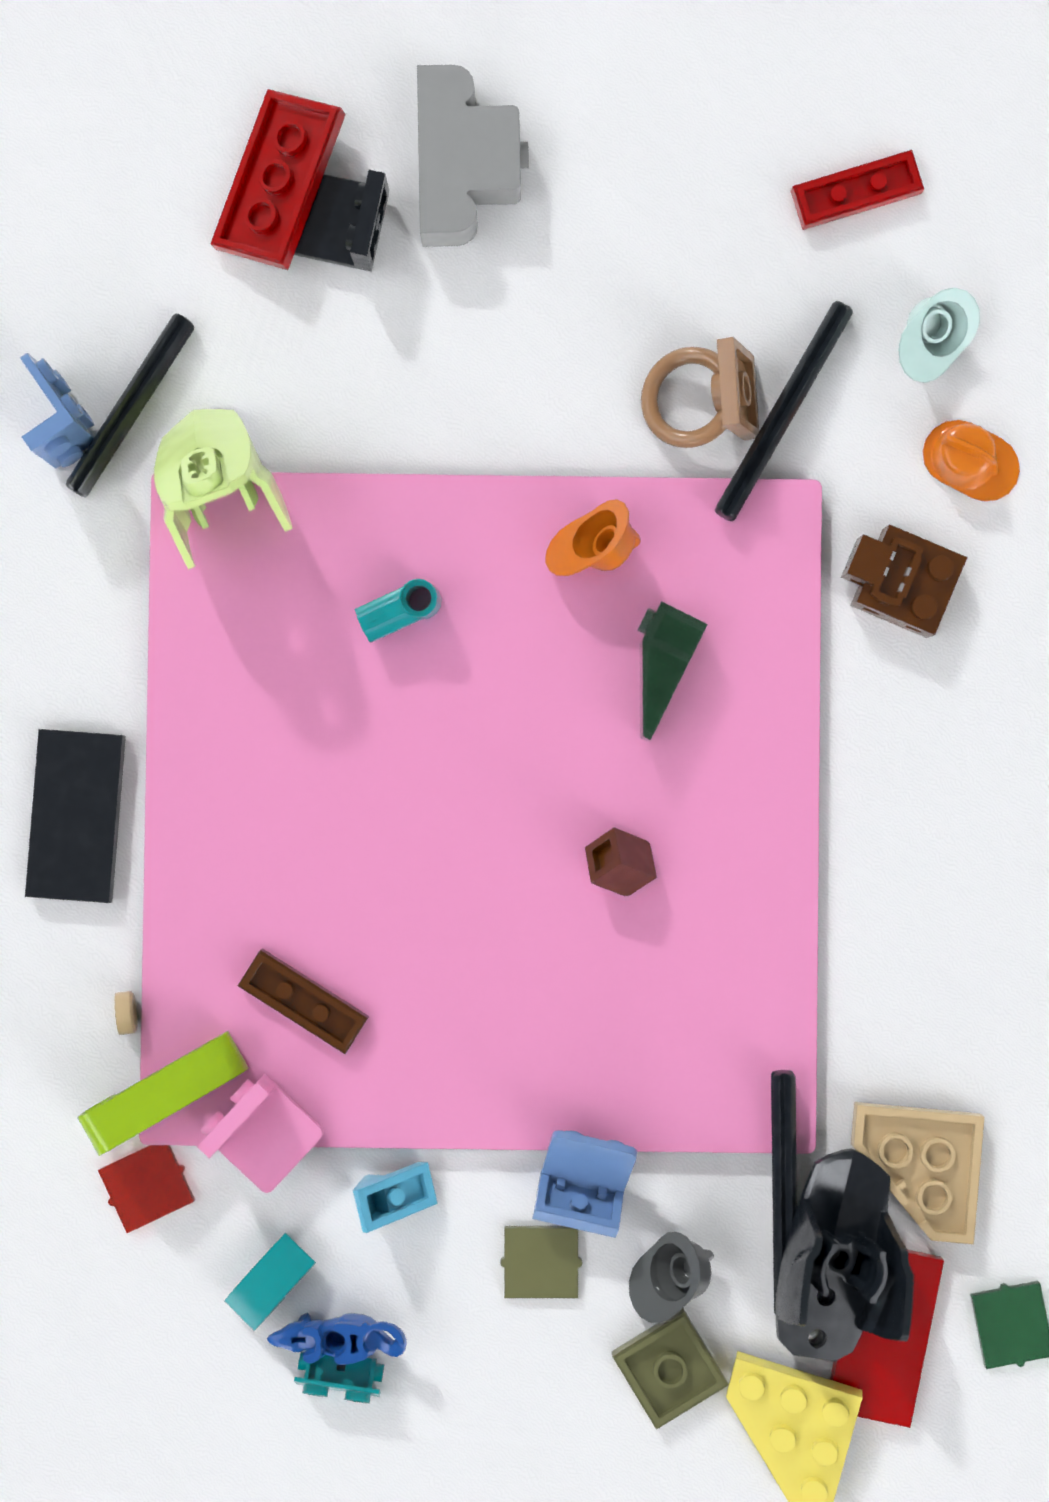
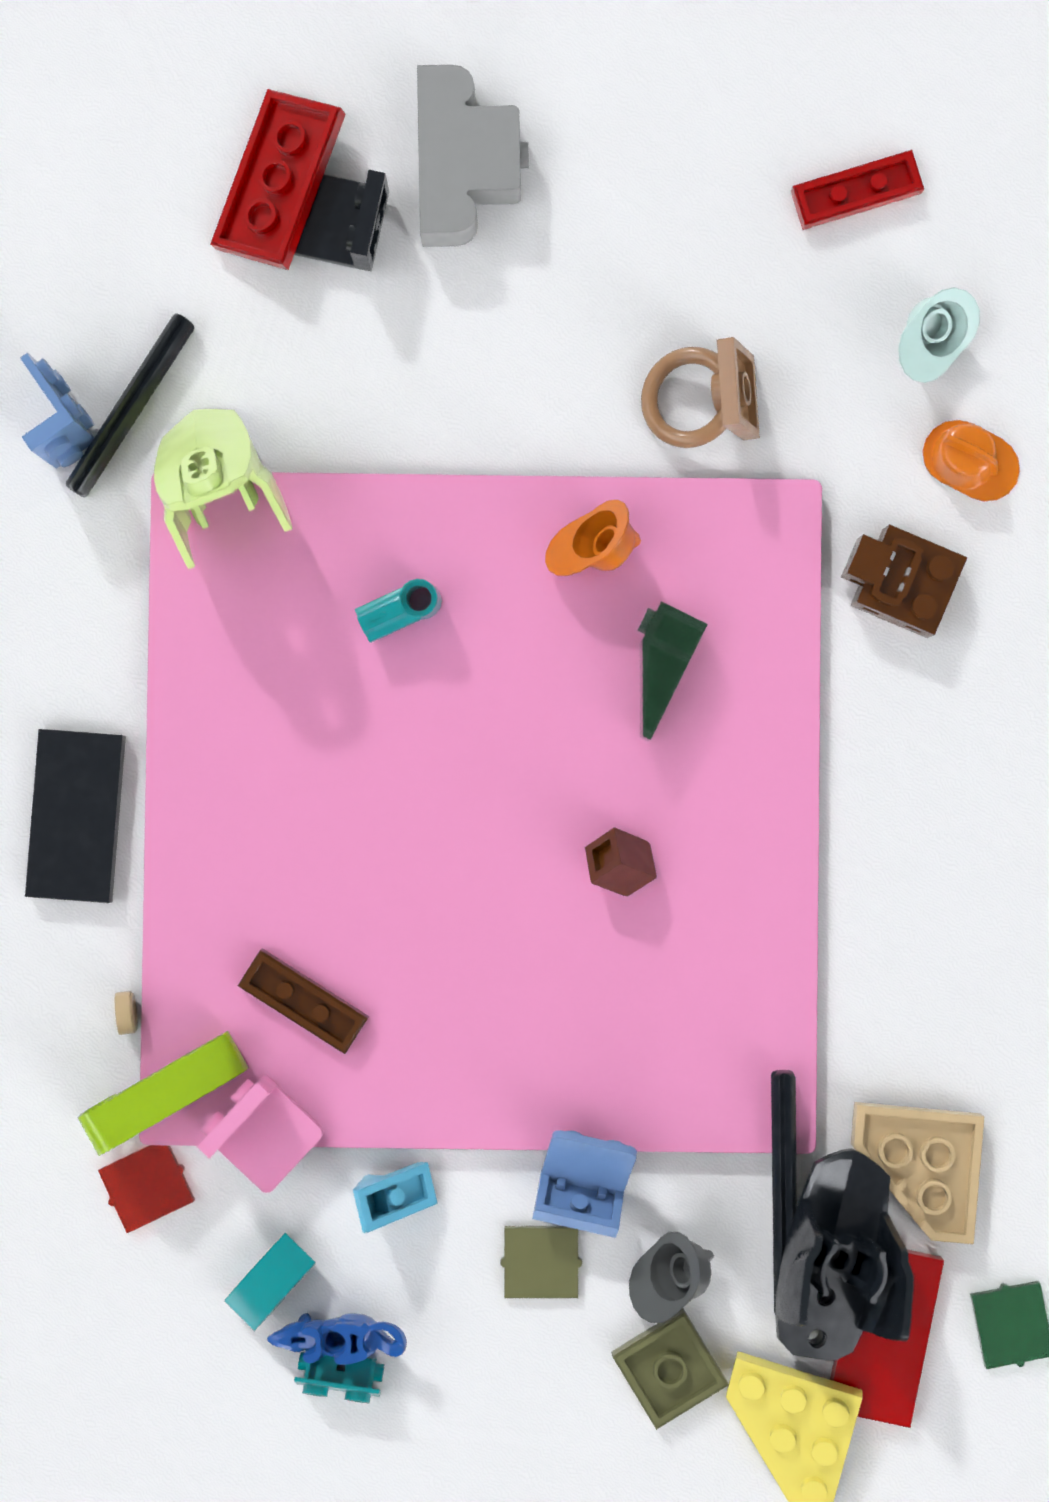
black axle [715,301,853,521] -> none

